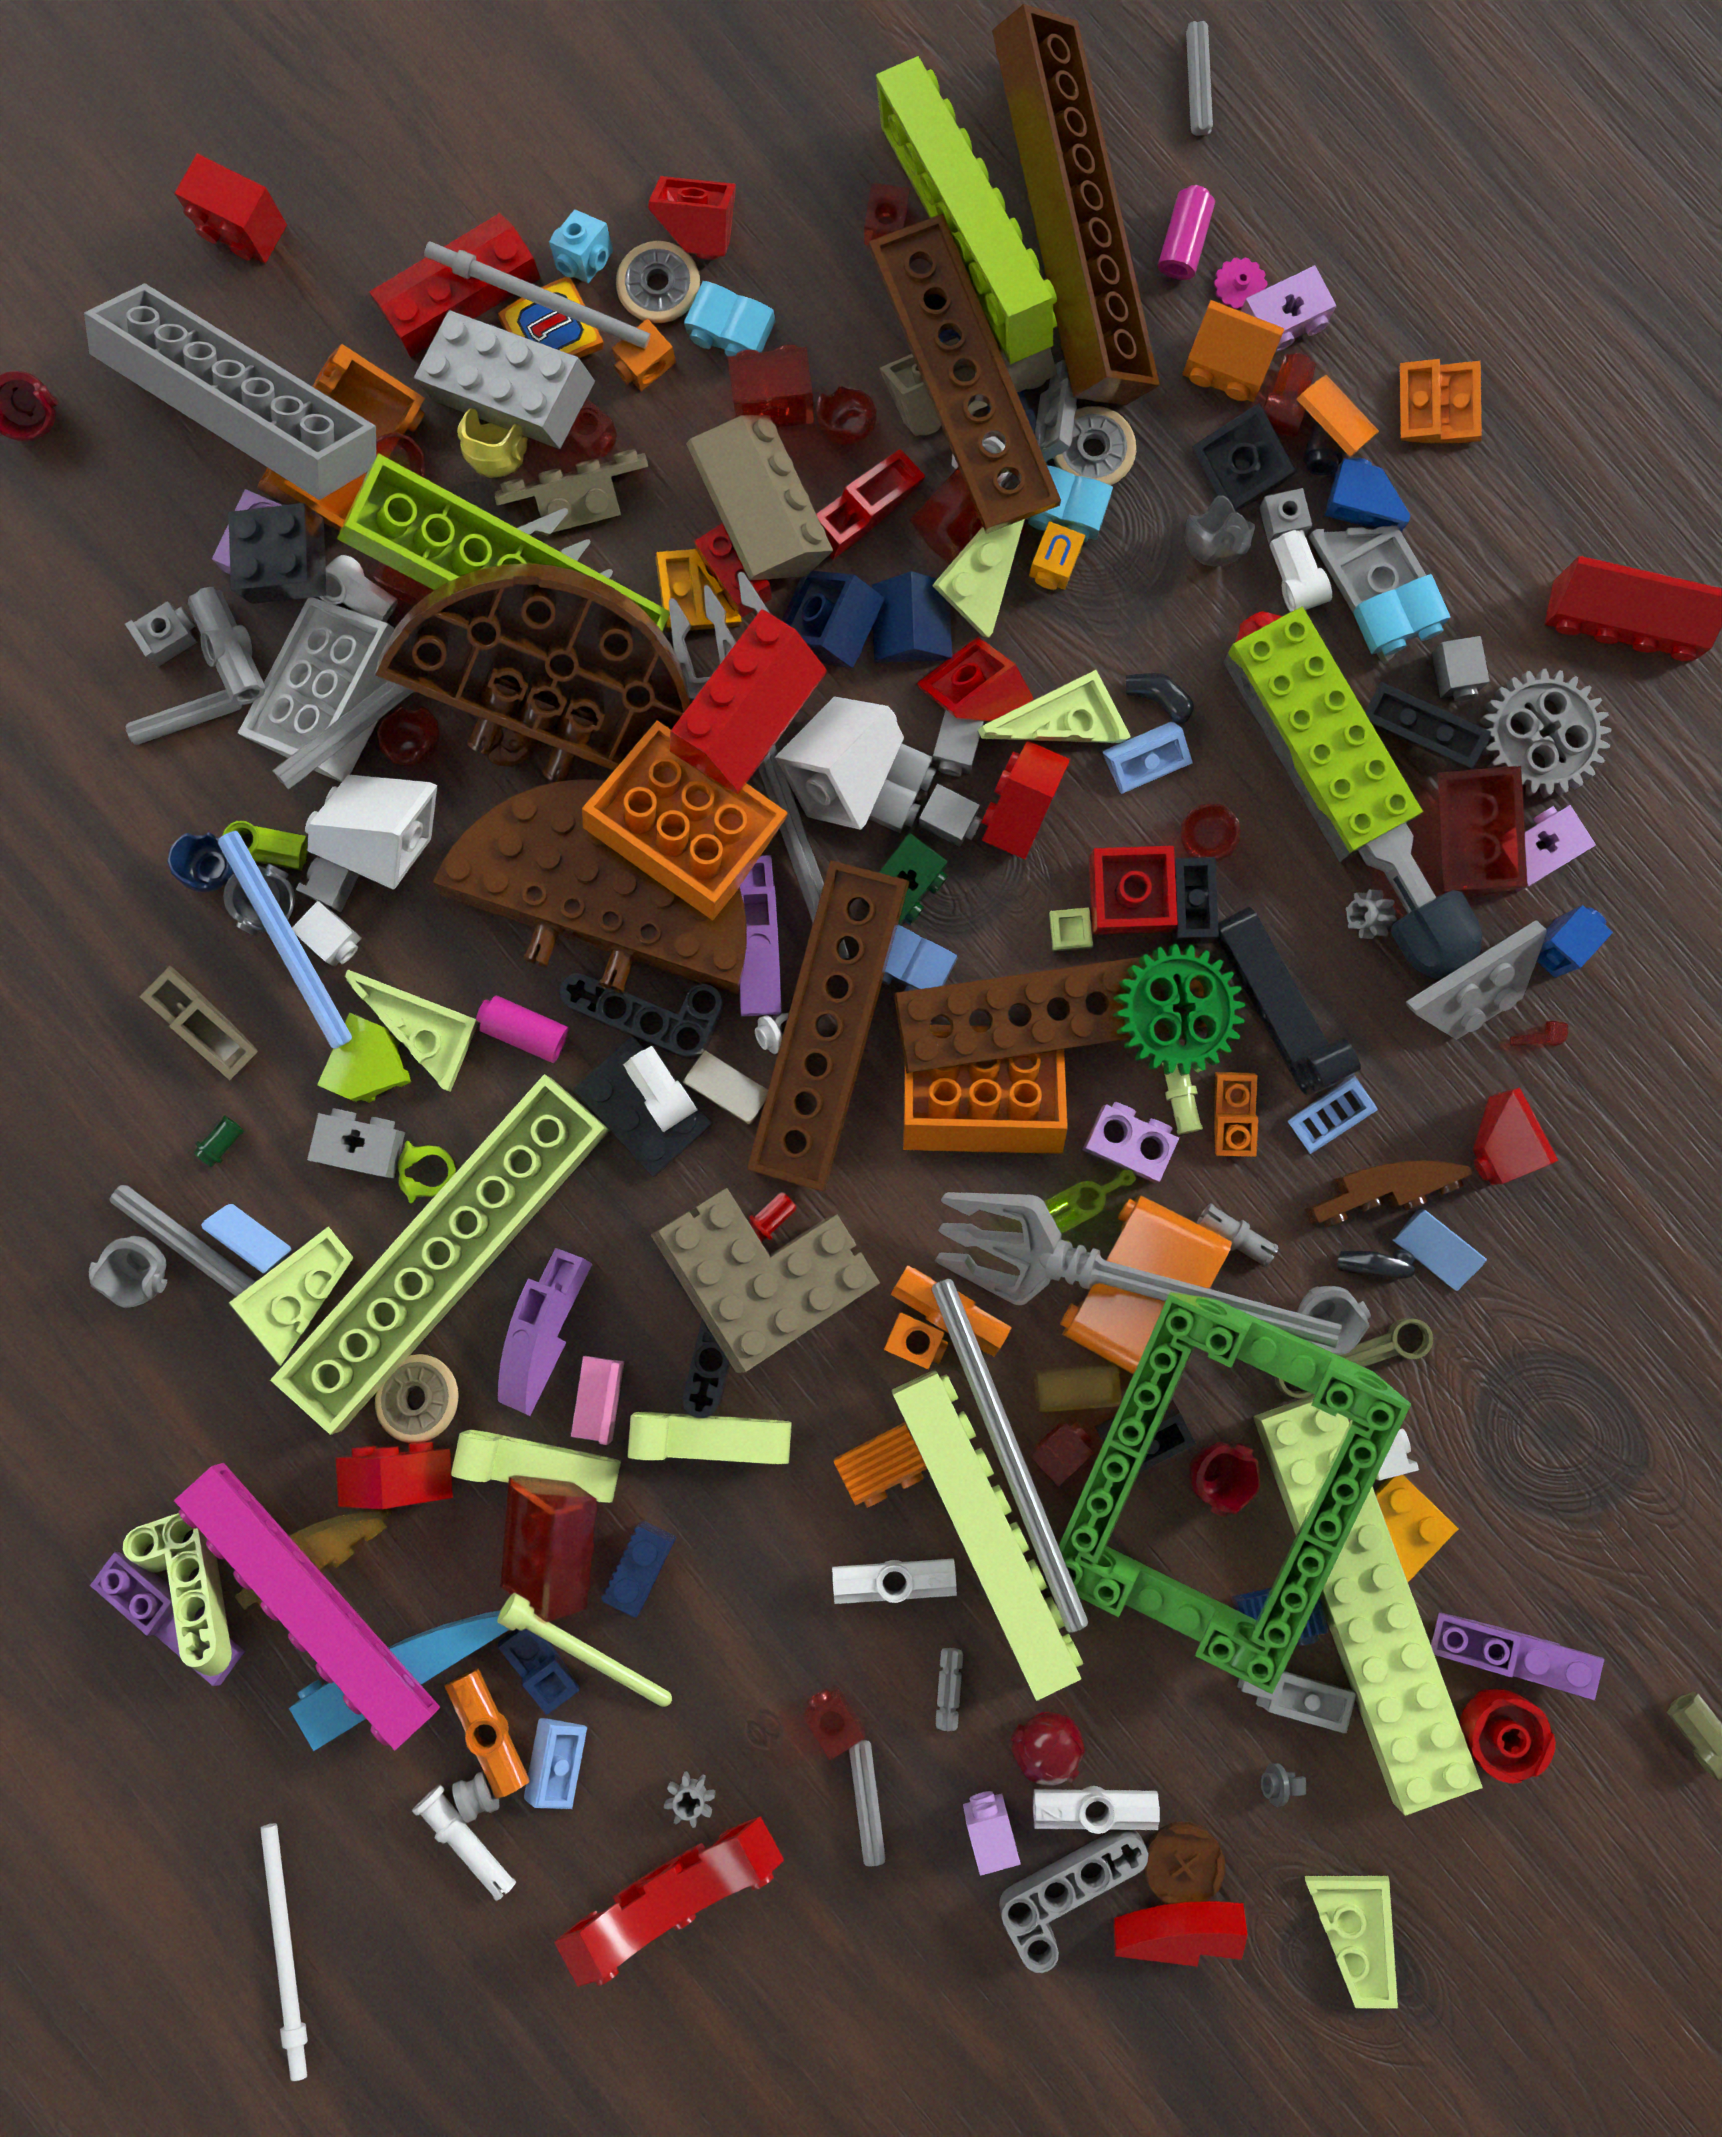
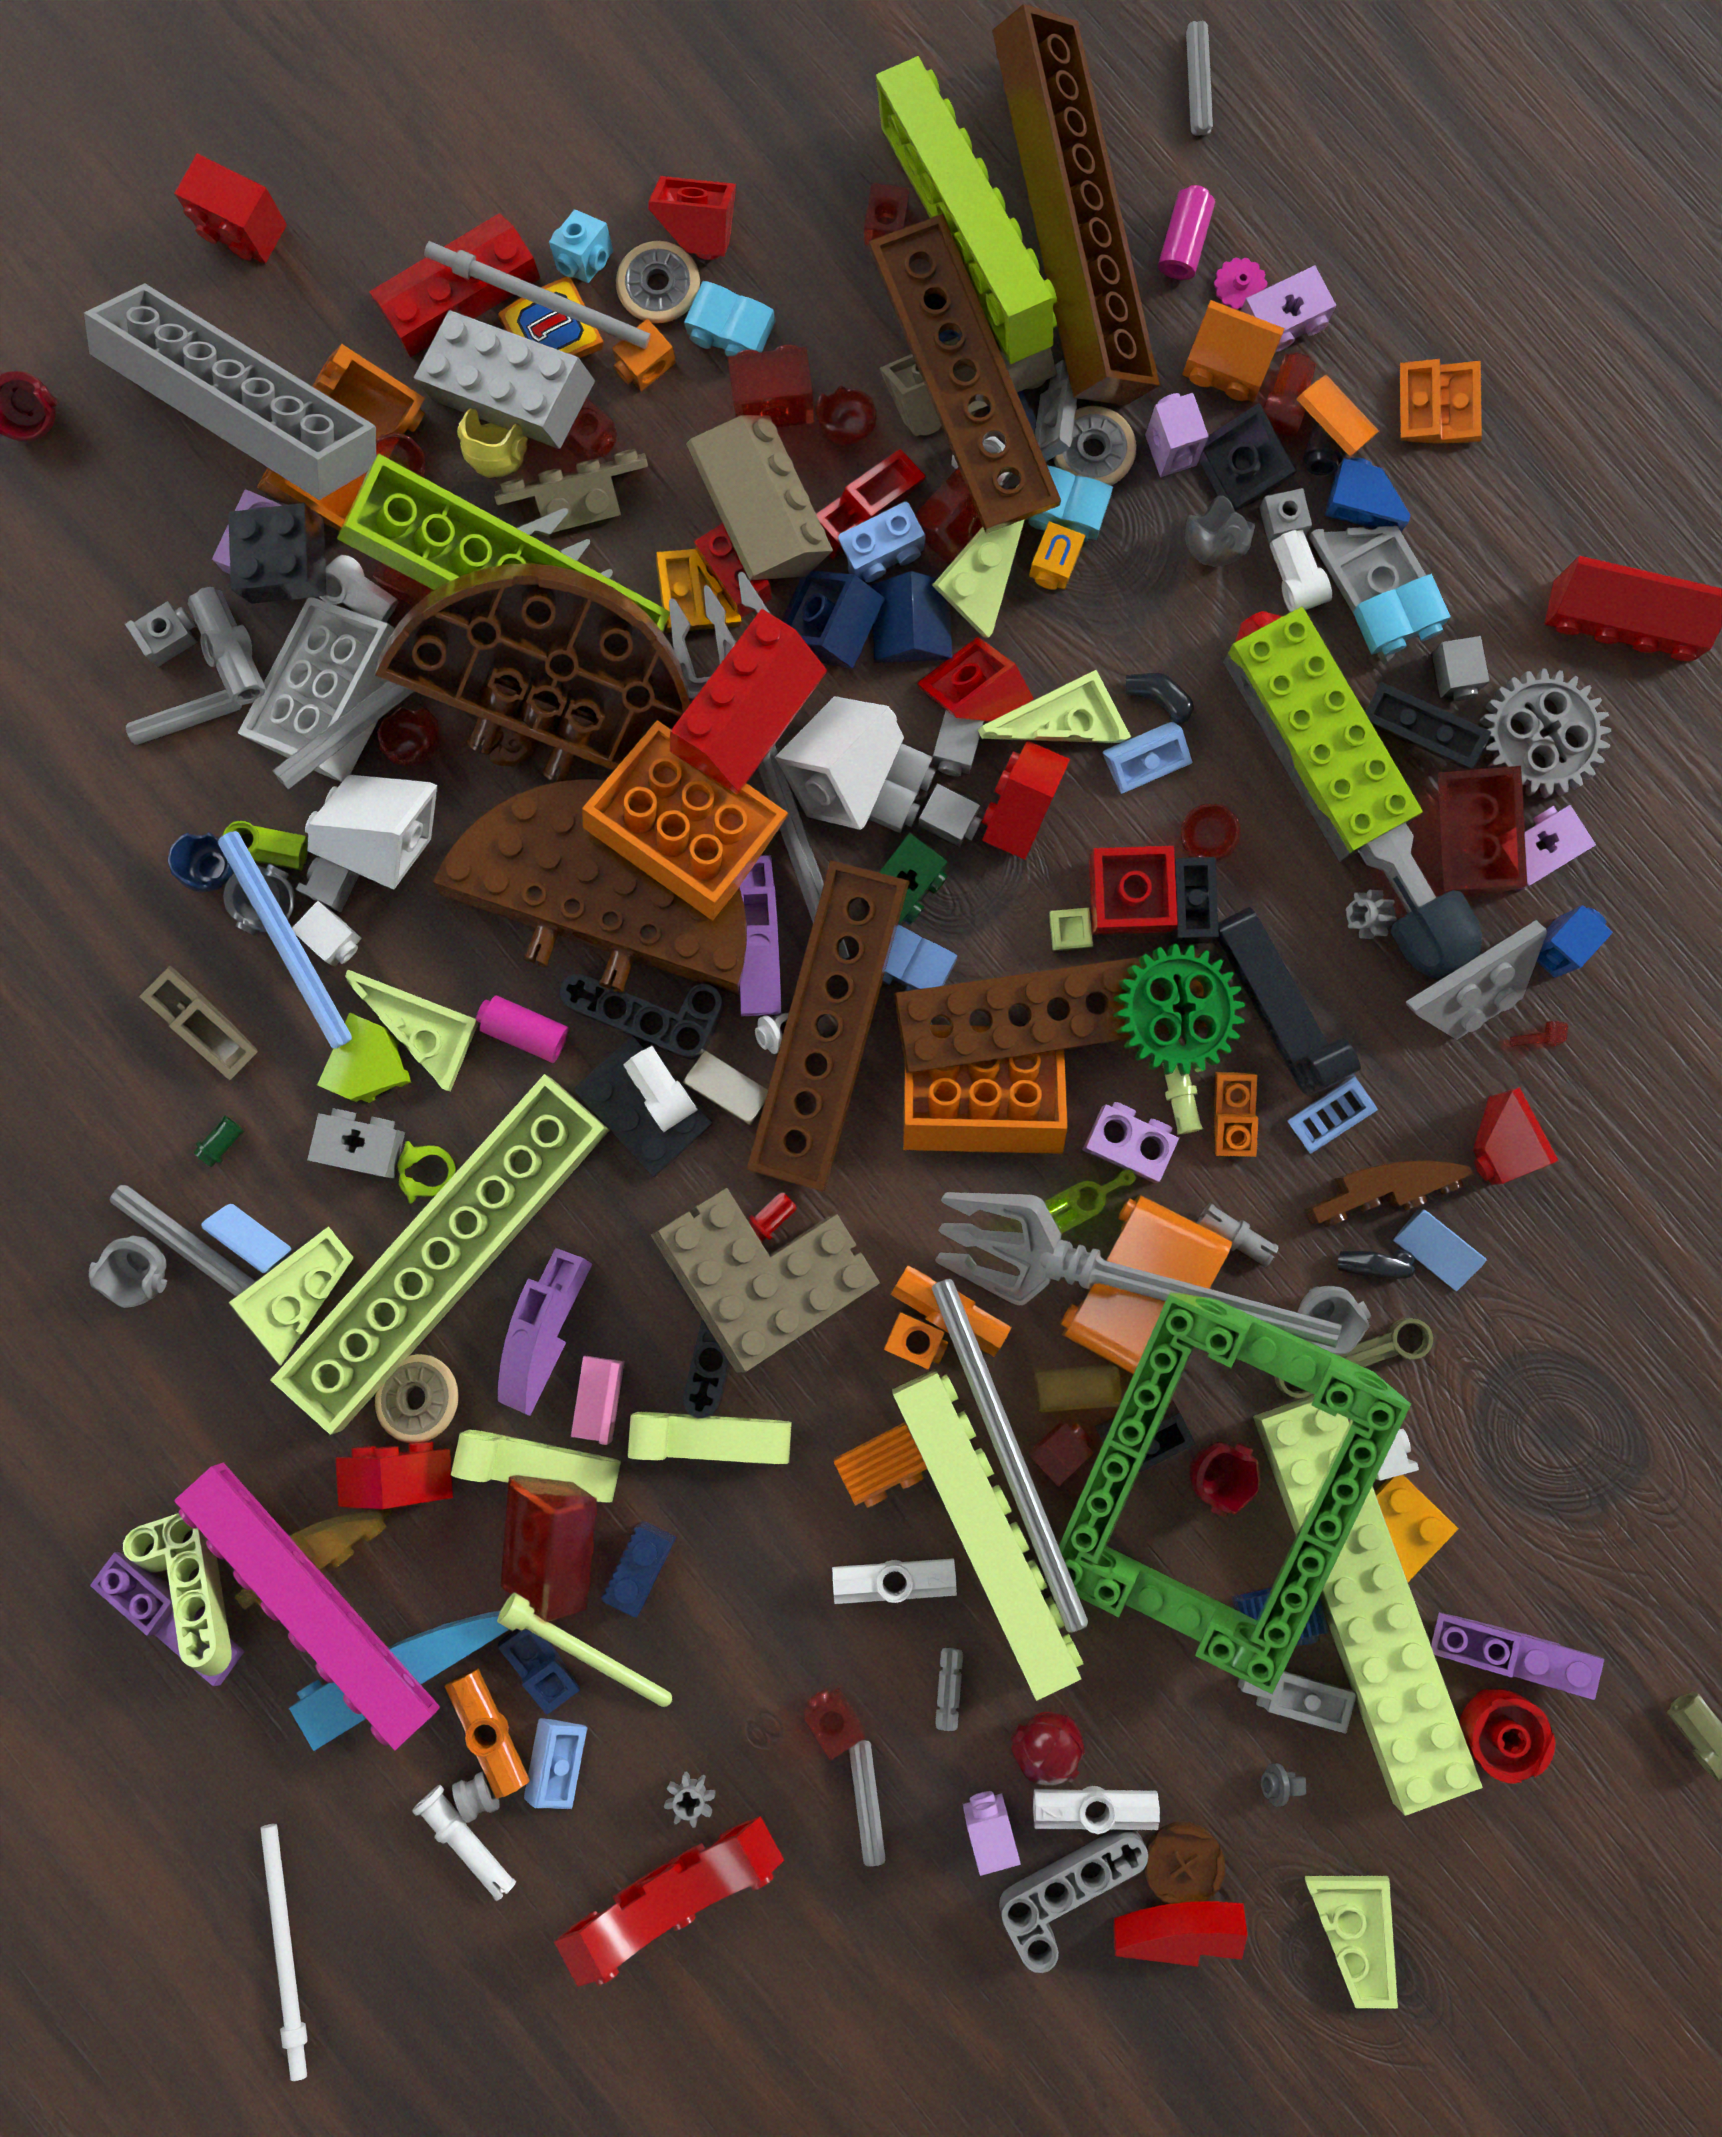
none -> light blue bracket [838,502,925,583]
none -> lavender brick [1145,393,1209,477]

